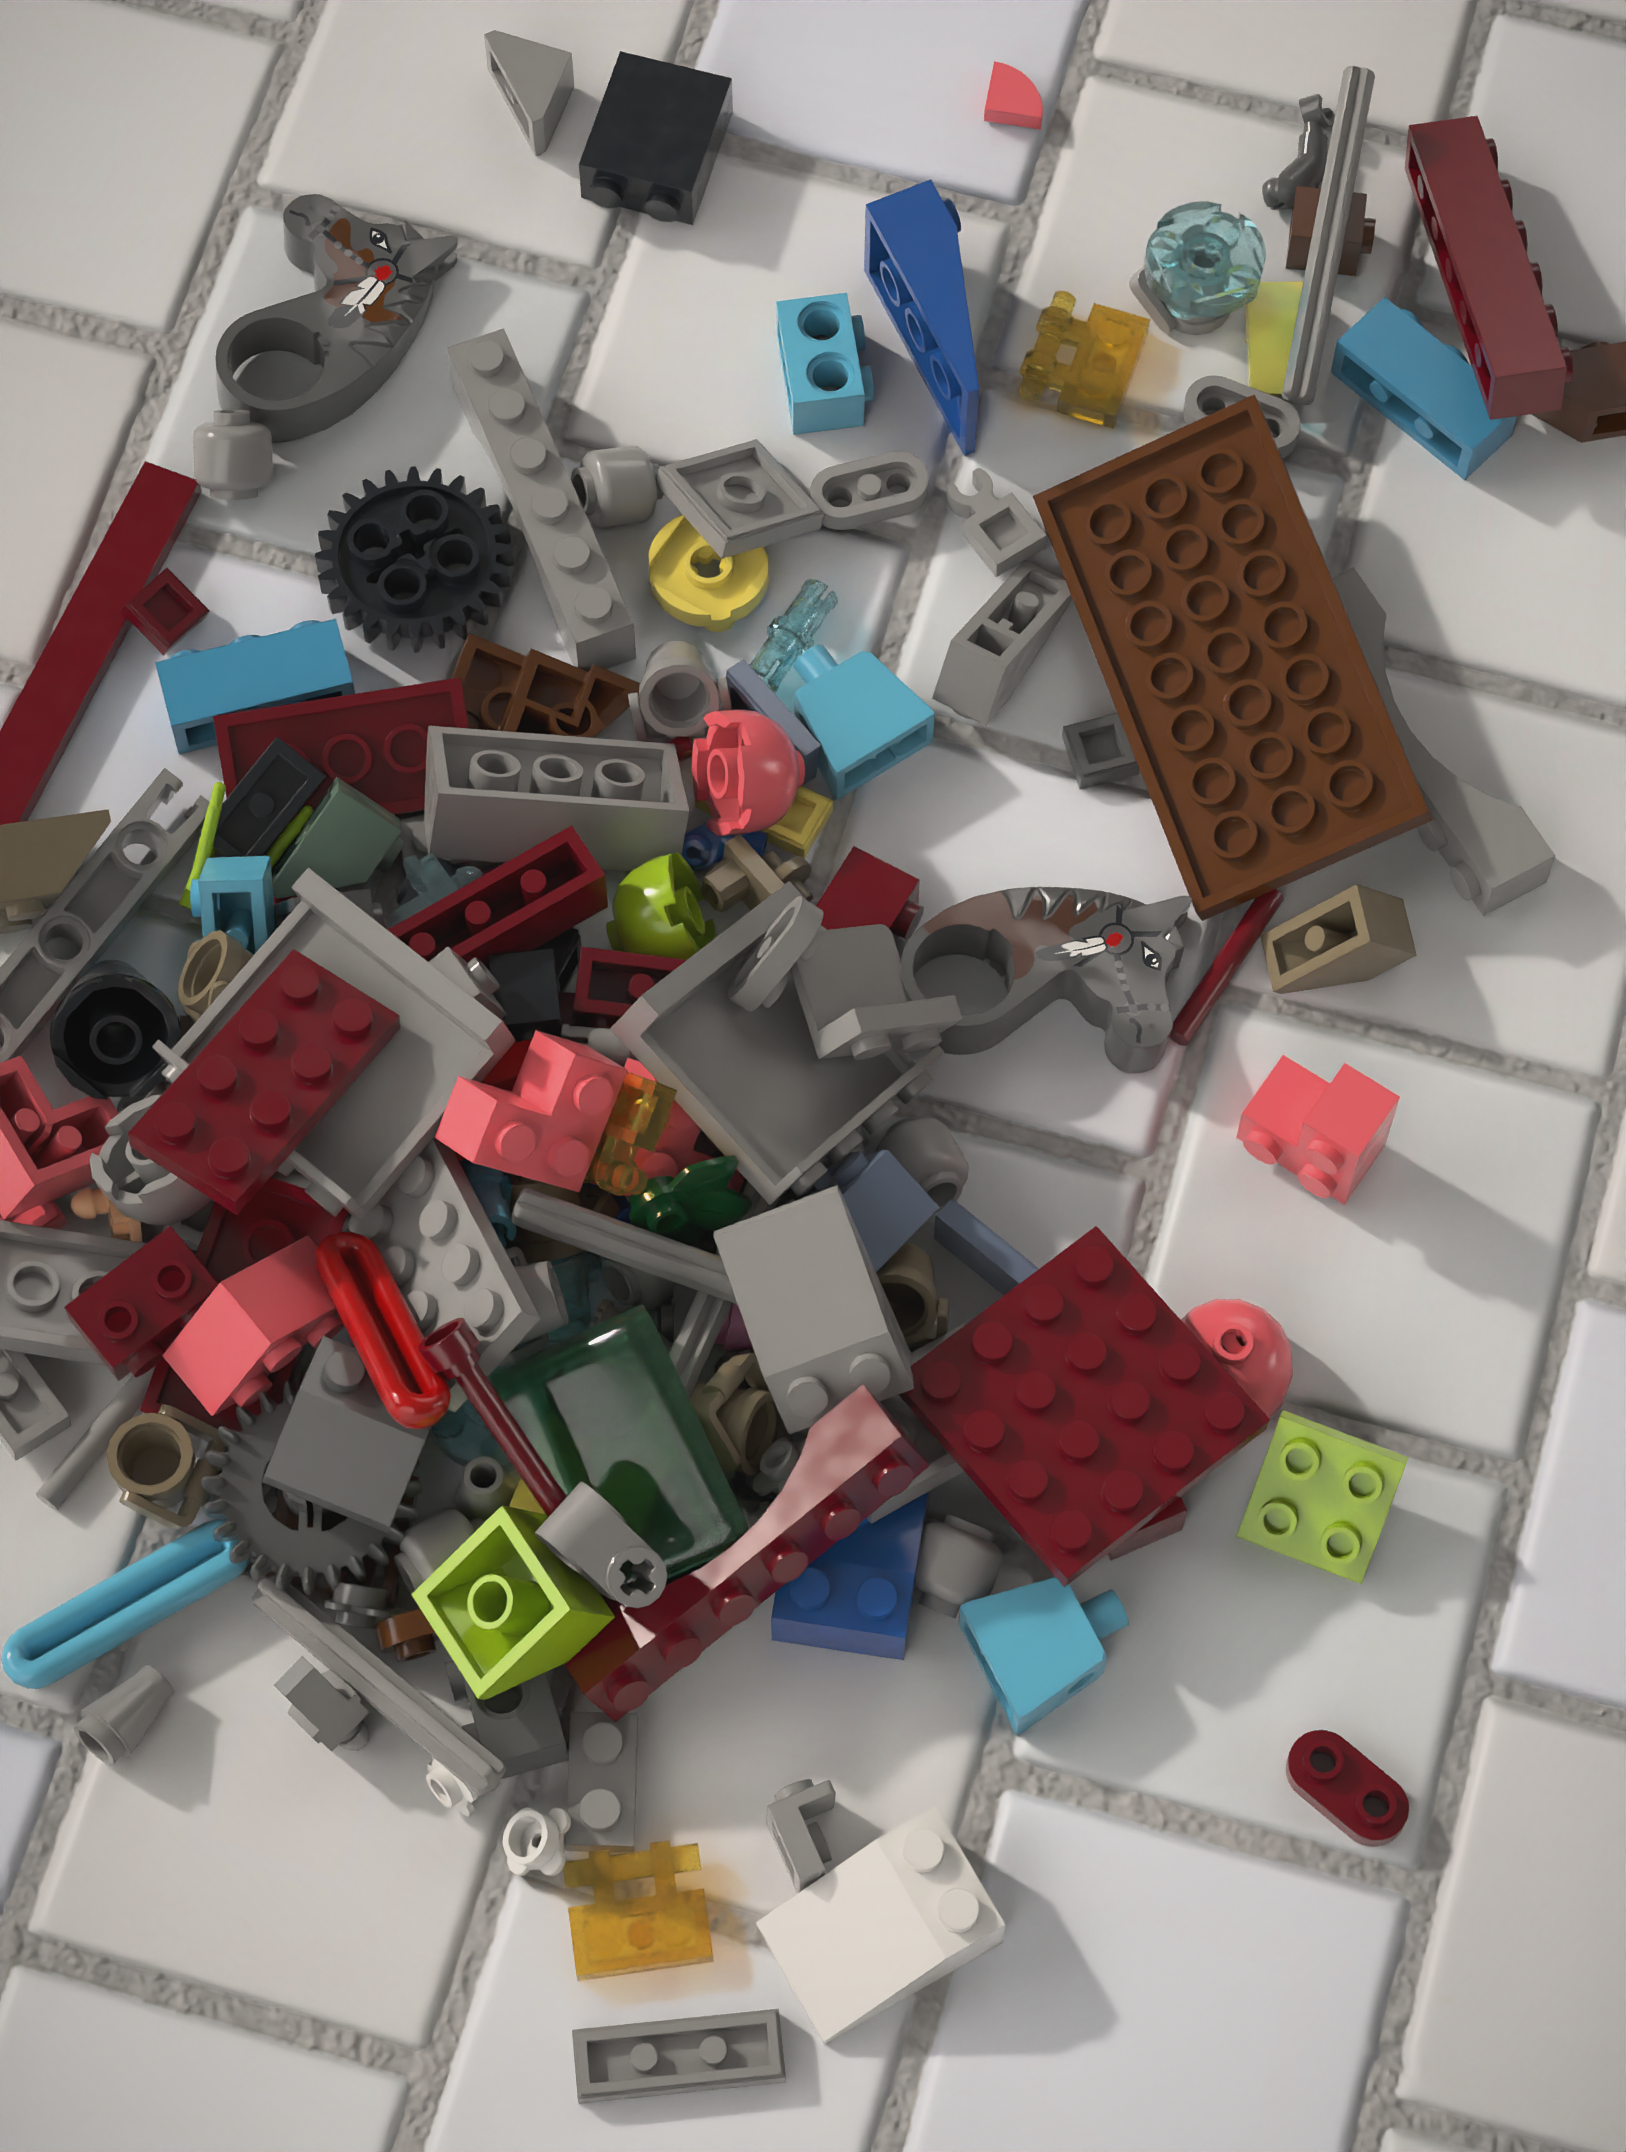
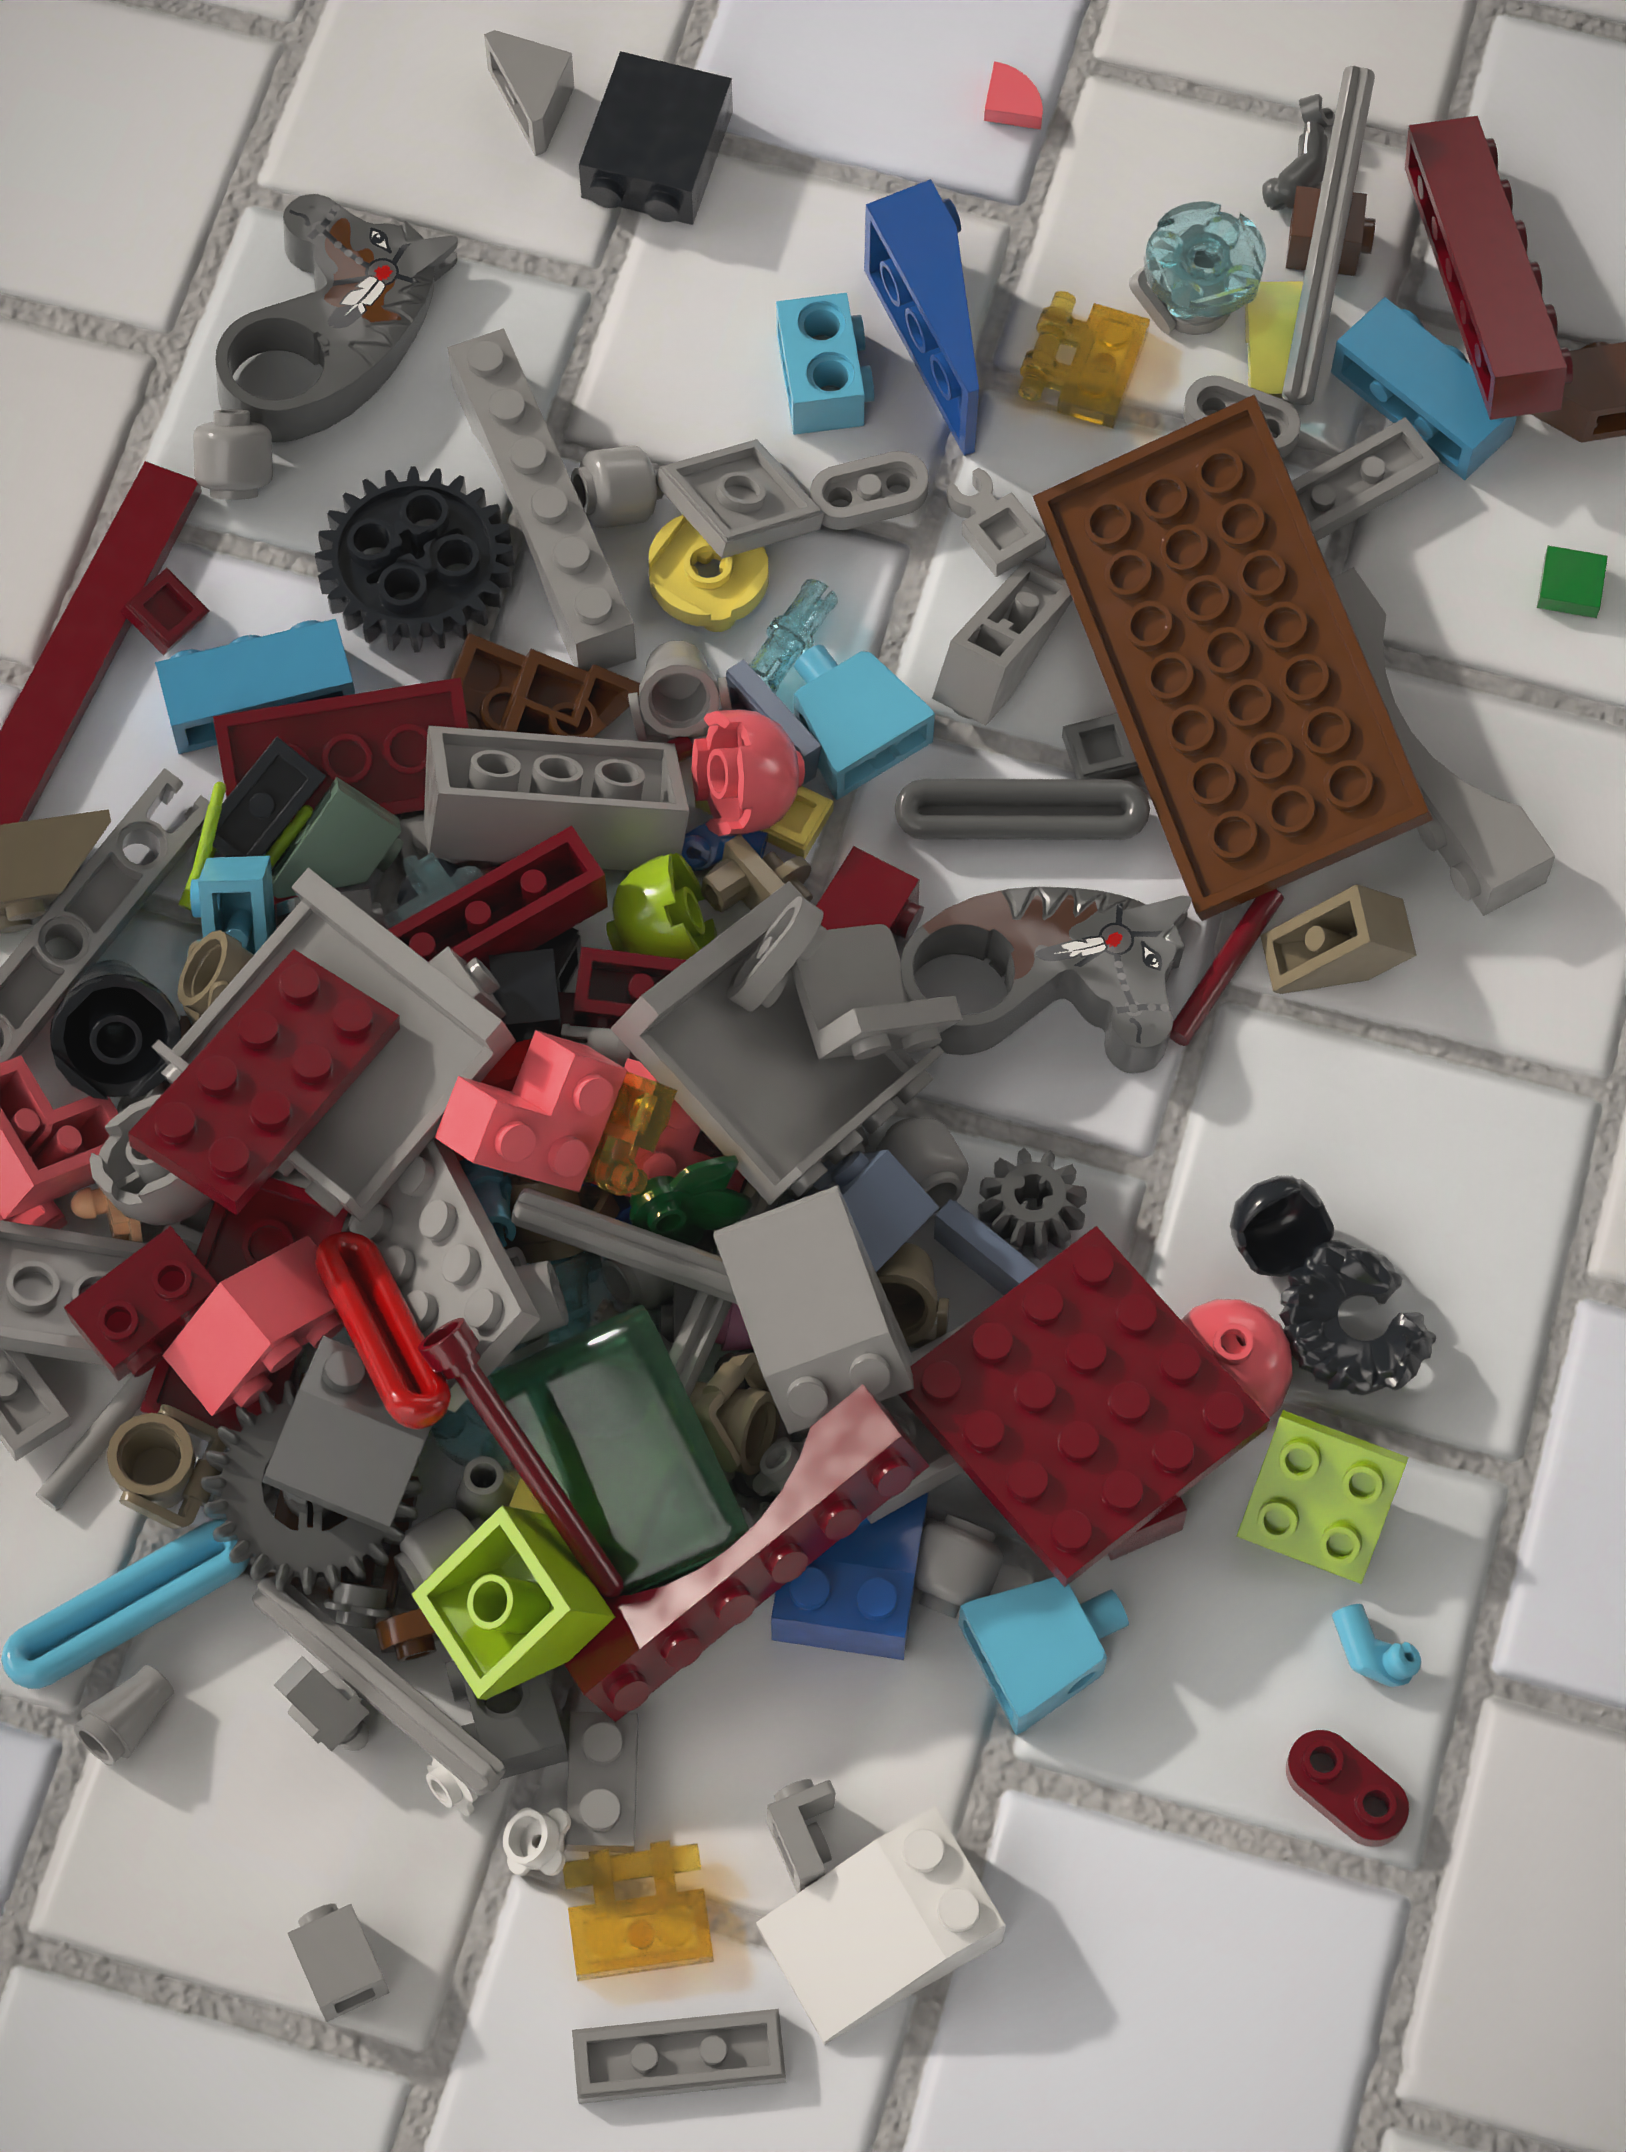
light grey piece [535,1482,667,1608] -> none
coral brick [1236,1055,1400,1205] -> none
none -> light grey brick [288,1904,390,2022]
none -> dark grey piece [895,779,1150,840]
none -> dark grey gear [977,1148,1087,1261]
none -> black hair [1229,1176,1334,1277]
none -> black piece [1279,1240,1436,1395]
none -> light grey plate [1292,417,1440,541]
none -> medium azure arm [1332,1604,1422,1687]
none -> green tile [1537,545,1608,618]

